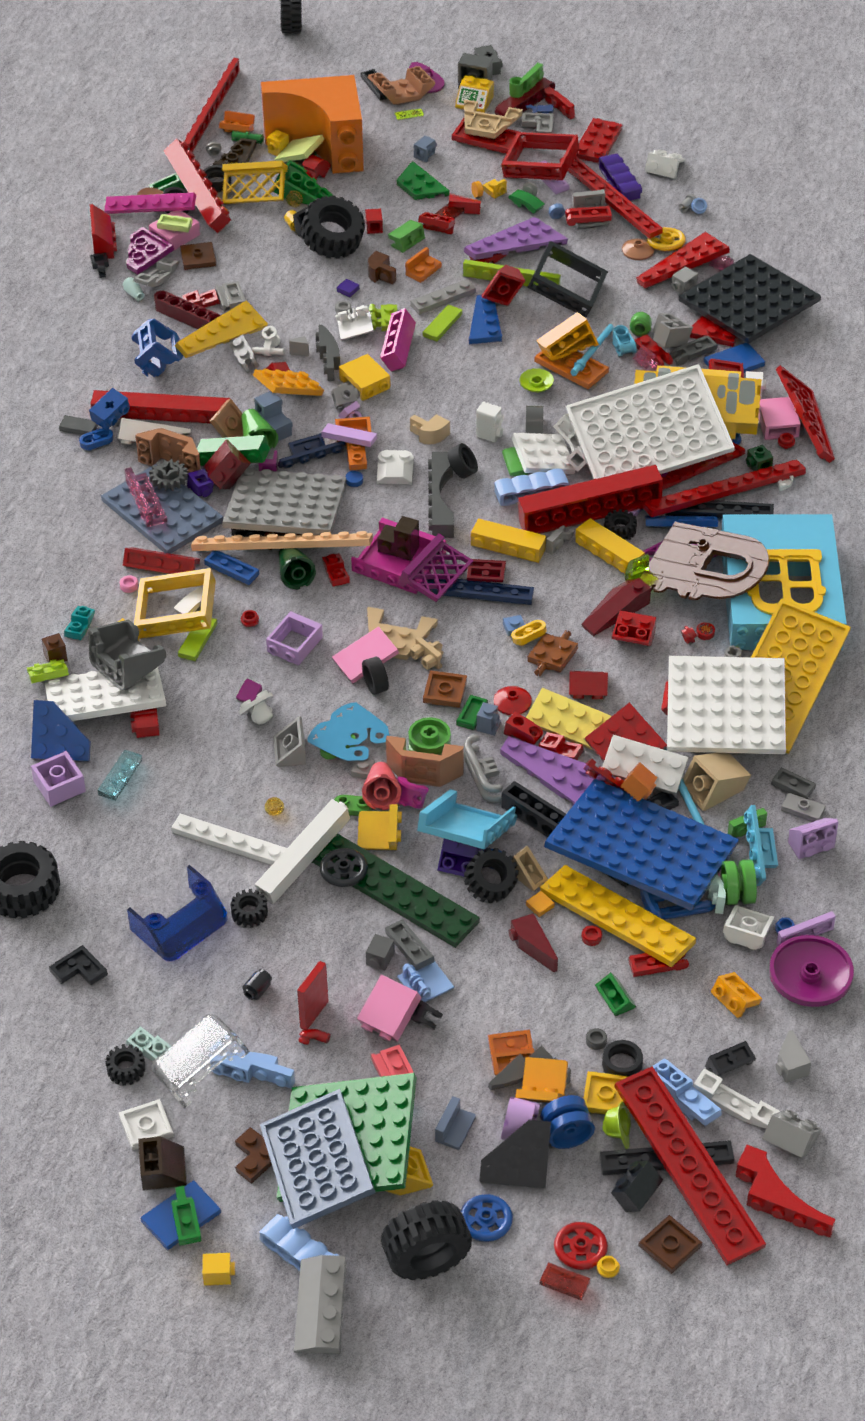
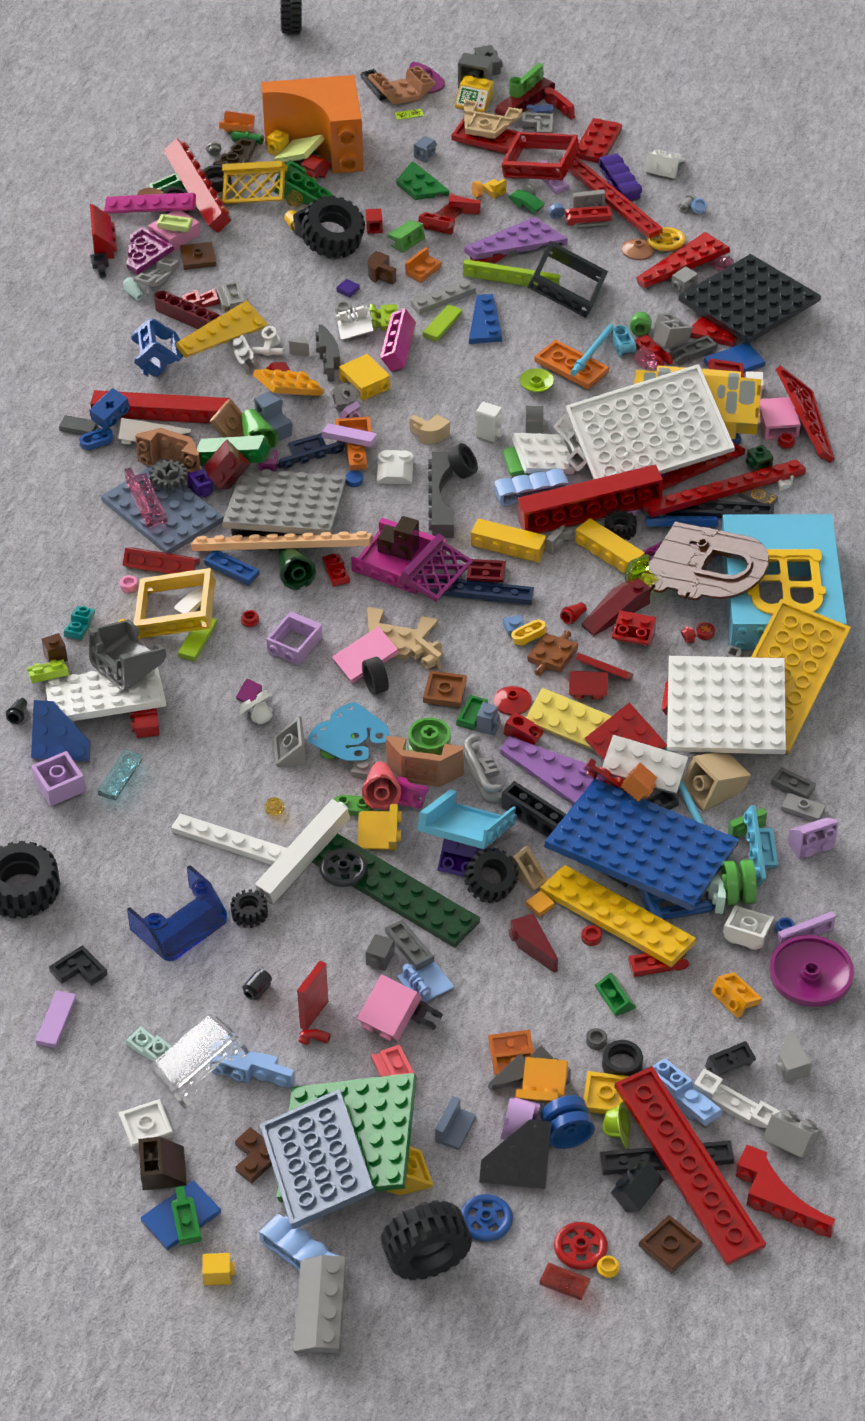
black tyre [106,1044,146,1086] -> none
red plate [184,57,240,153] -> none
red slope [481,265,526,306] -> none
light orange wedge [536,312,599,361] -> none
red slope [538,732,584,760] -> none
none -> black cone [6,698,27,724]
none -> lavender tile [36,991,77,1048]
none -> red cone [560,602,587,624]
none -> red tile [576,652,634,680]
none -> tile [738,487,778,504]

